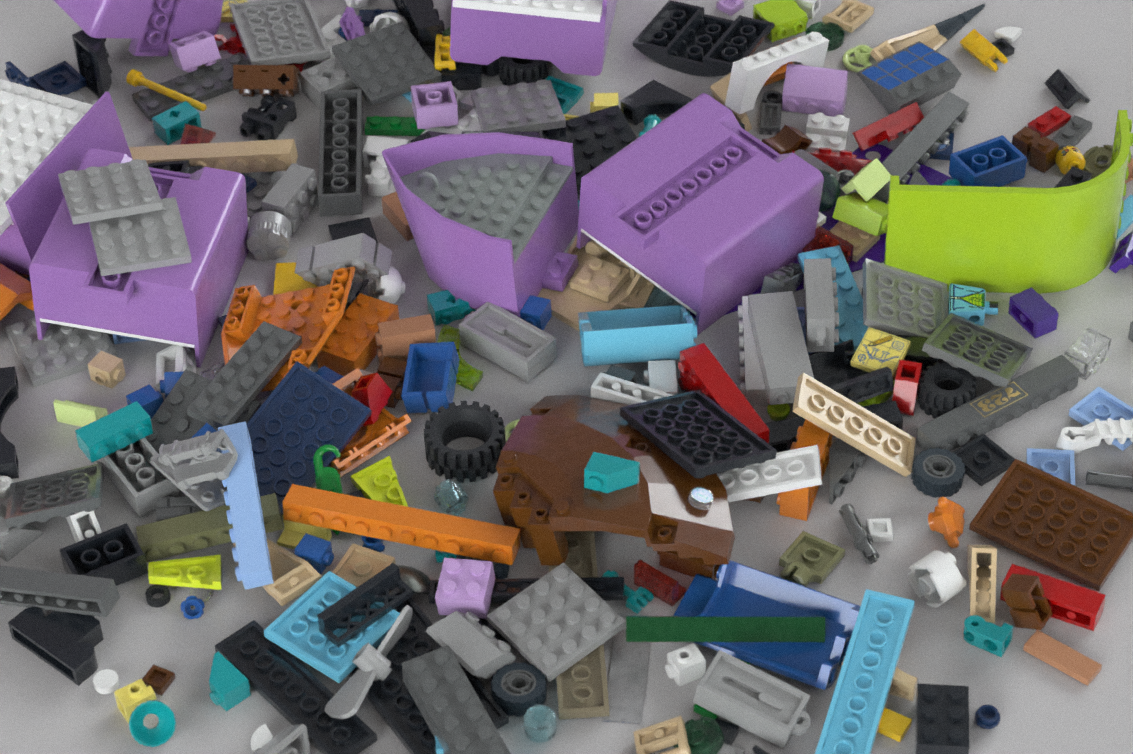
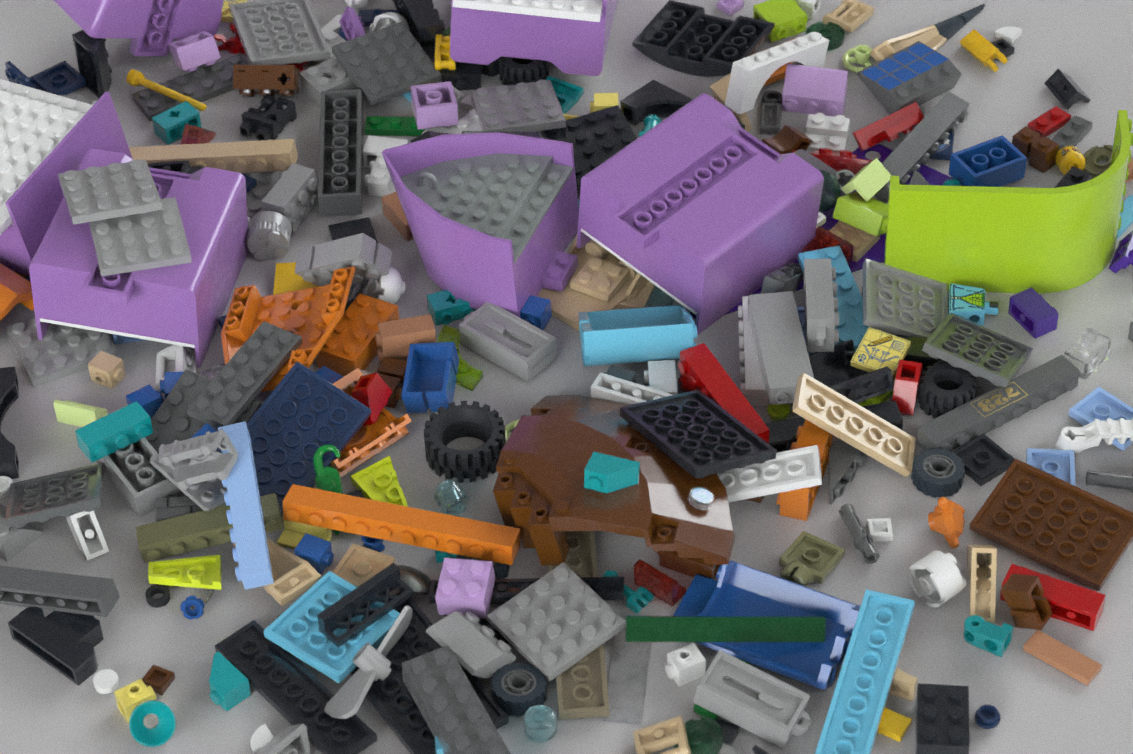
black brick [59,523,148,586] -> none

